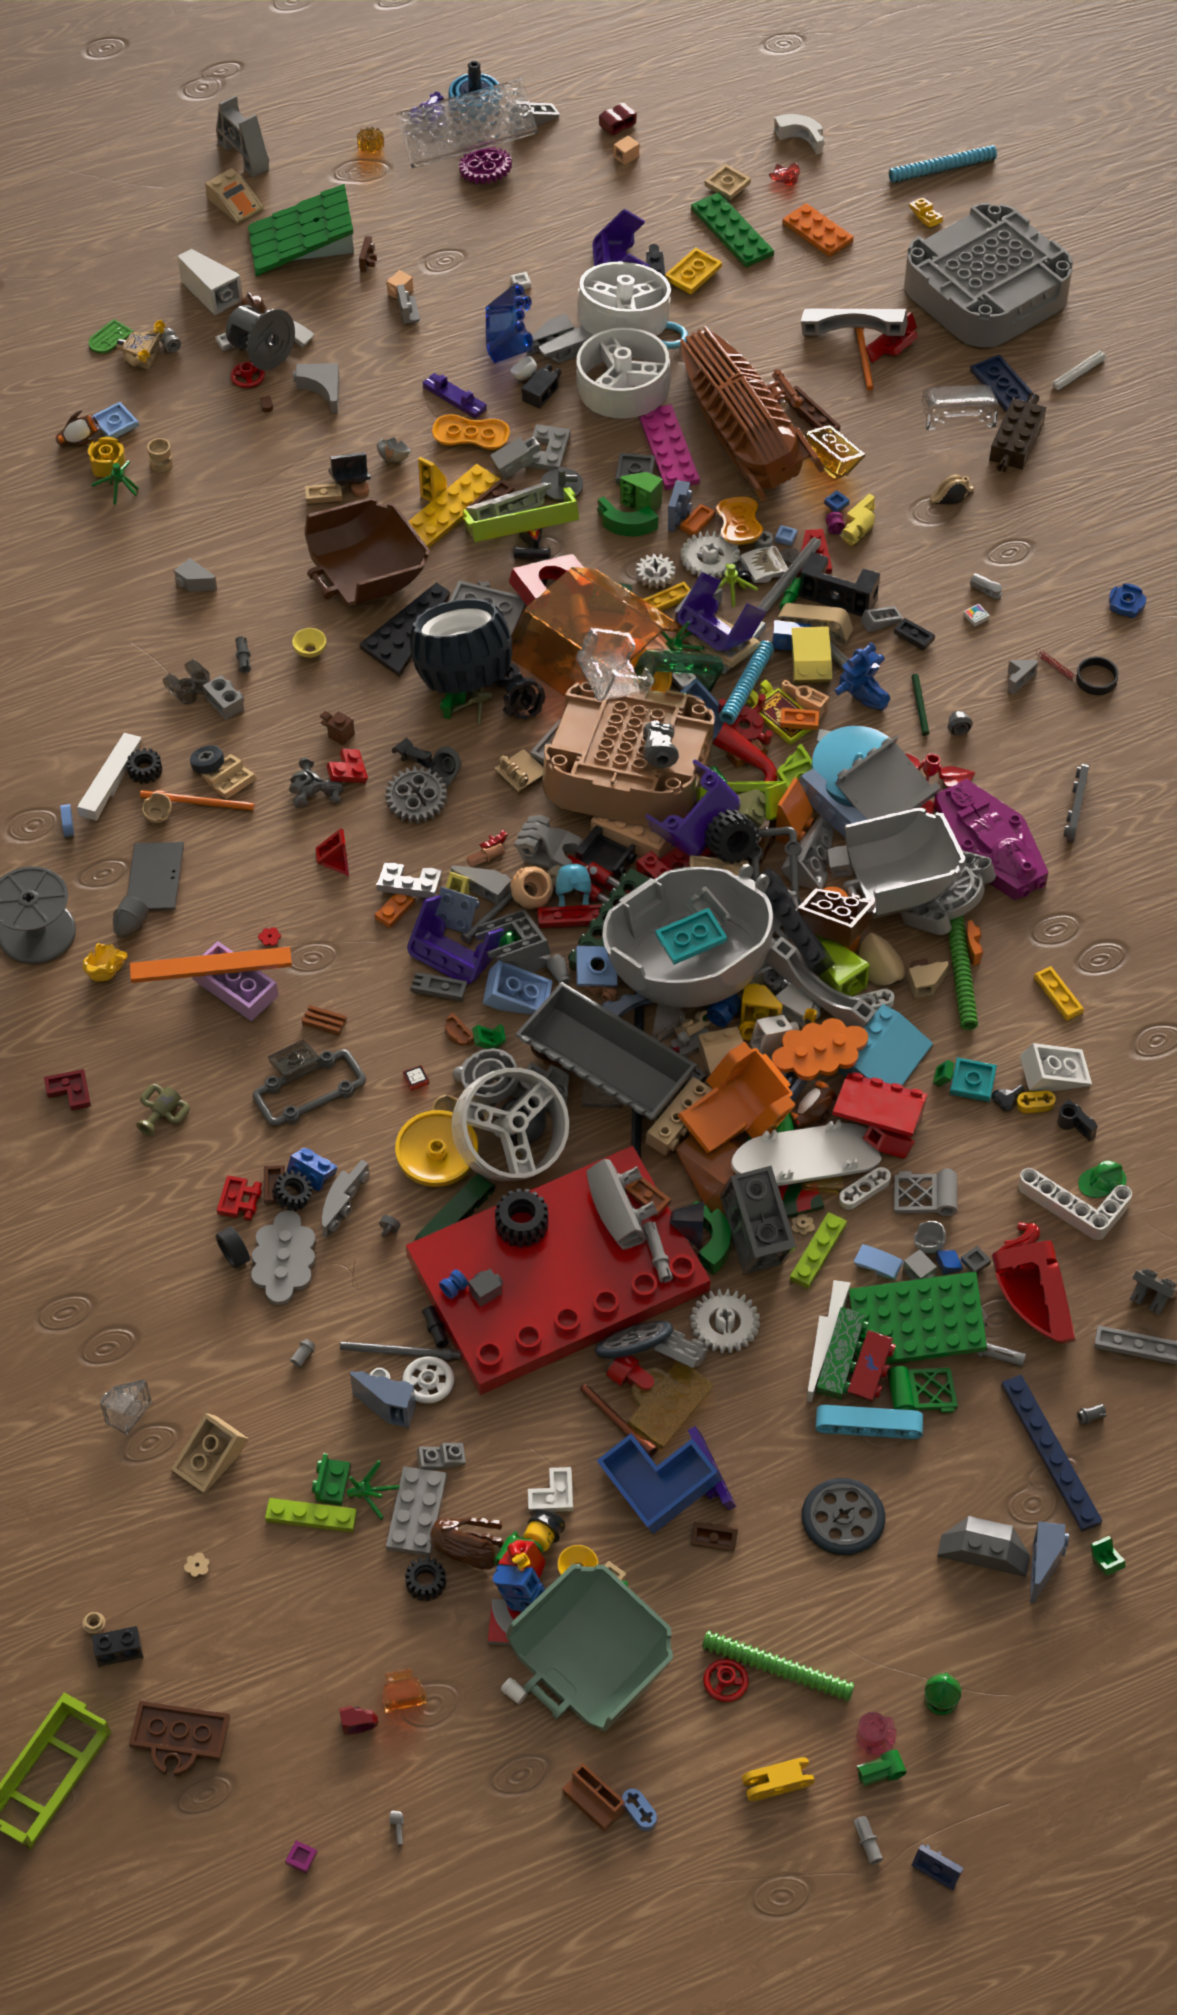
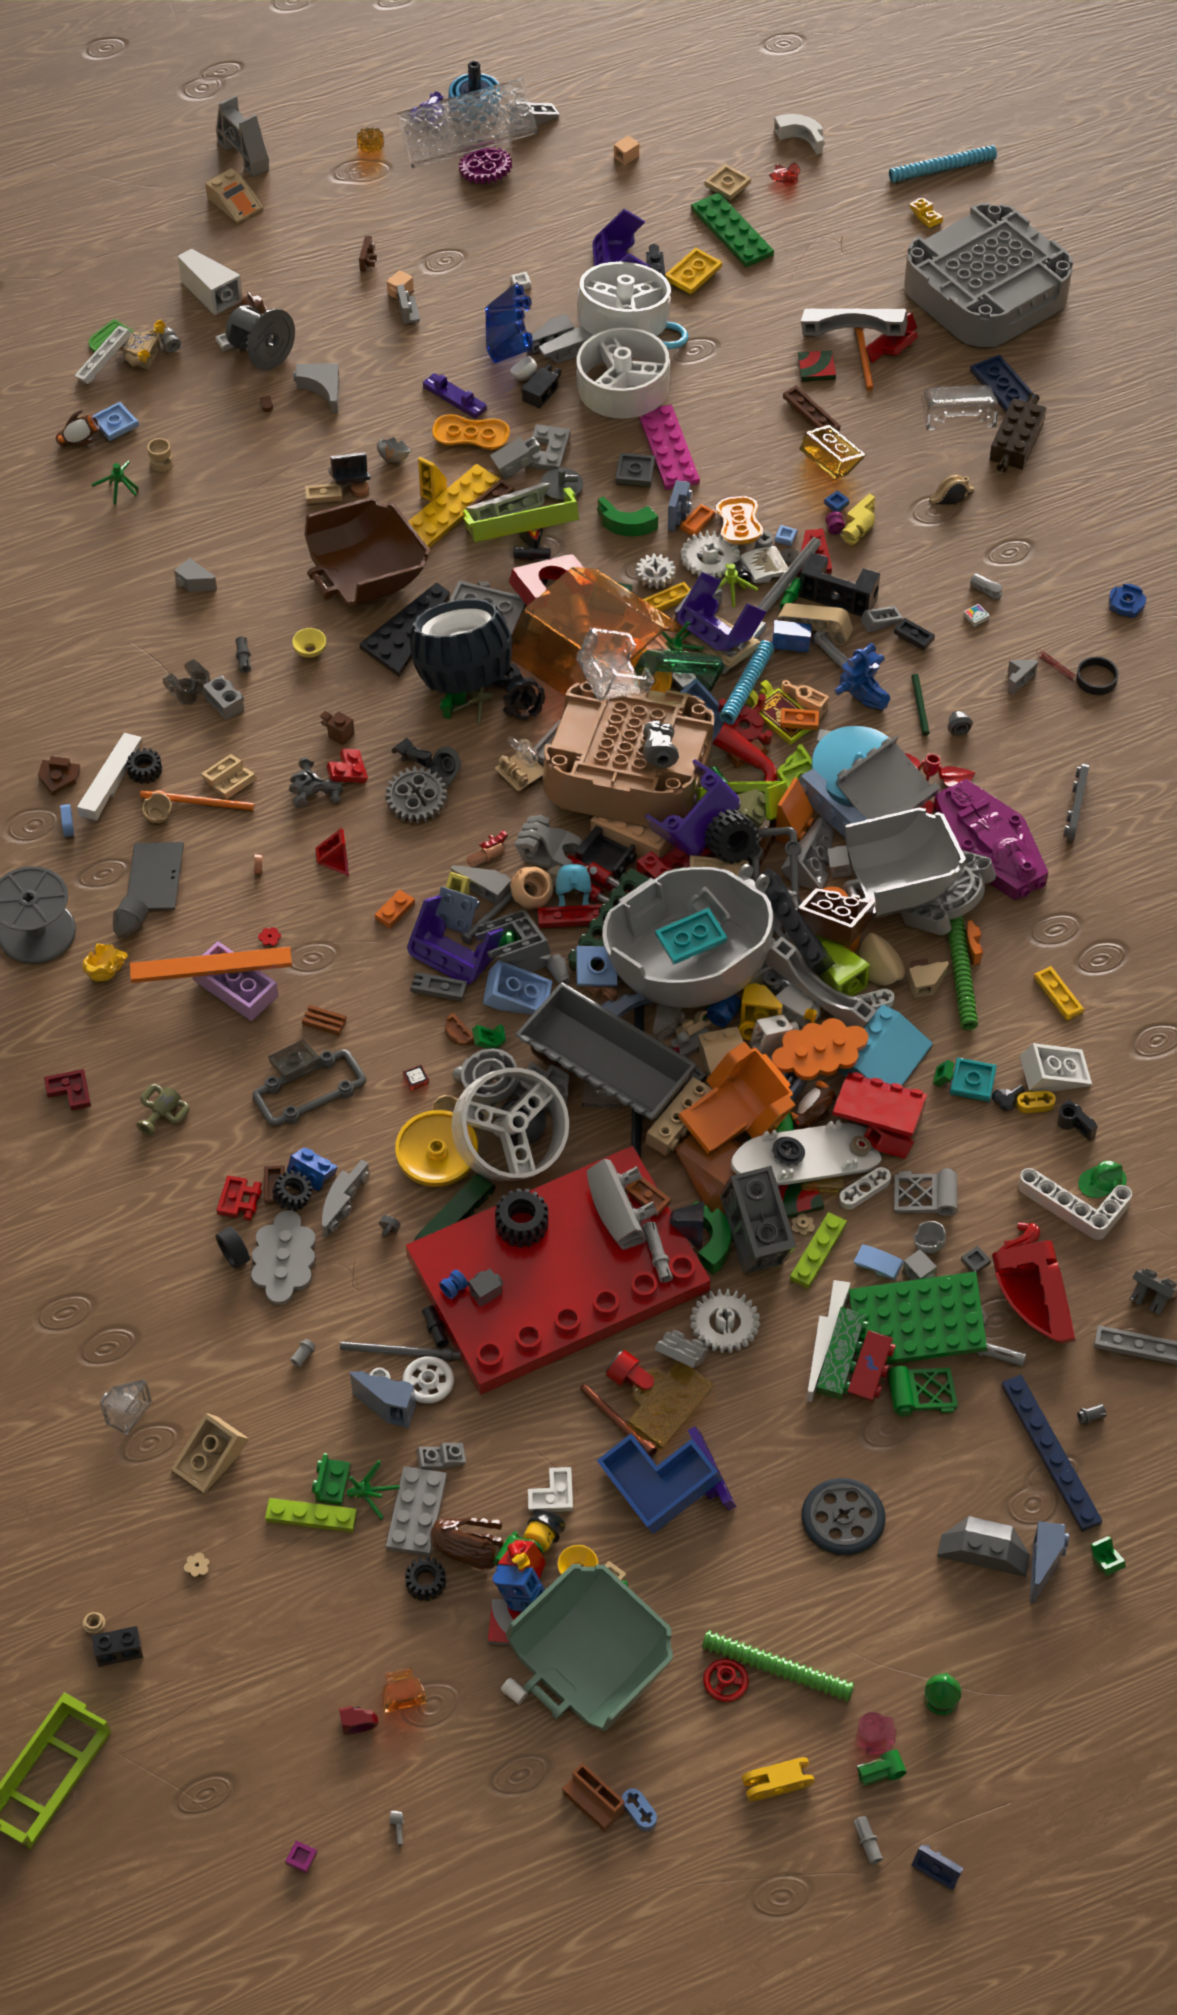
yellow brick [88,437,126,478] -> none
reddish brown plate [129,1701,231,1777] -> none
black bush [190,745,224,774] -> none
red piece [230,362,265,388] -> none
green piece [248,184,354,276] -> none
white slope [293,321,314,348] -> none
plate [377,863,442,898] -> none
wedge [595,1321,673,1359] -> none
dark red brick [599,103,637,135] -> none
bright green slope [620,472,662,512] -> none
dark orange piece [680,327,824,502] -> none
reddish brown slope [691,1521,738,1551] -> none
orange plate [782,203,854,257] -> none
light yellow slope [791,627,832,684] -> none
medium azure beam [816,1405,923,1439] -> none
blue slope [936,1250,963,1275] -> none
white axle [1052,351,1106,390] -> none
none -> reddish brown plate [38,756,80,795]
none -> white plate [74,326,132,384]
none -> nougat tile [254,854,263,874]
none -> clear piece [507,736,539,767]
none -> black gear [771,1137,805,1167]
none -> dark green tile [797,350,836,381]
none -> dark tan tile [850,1135,871,1156]

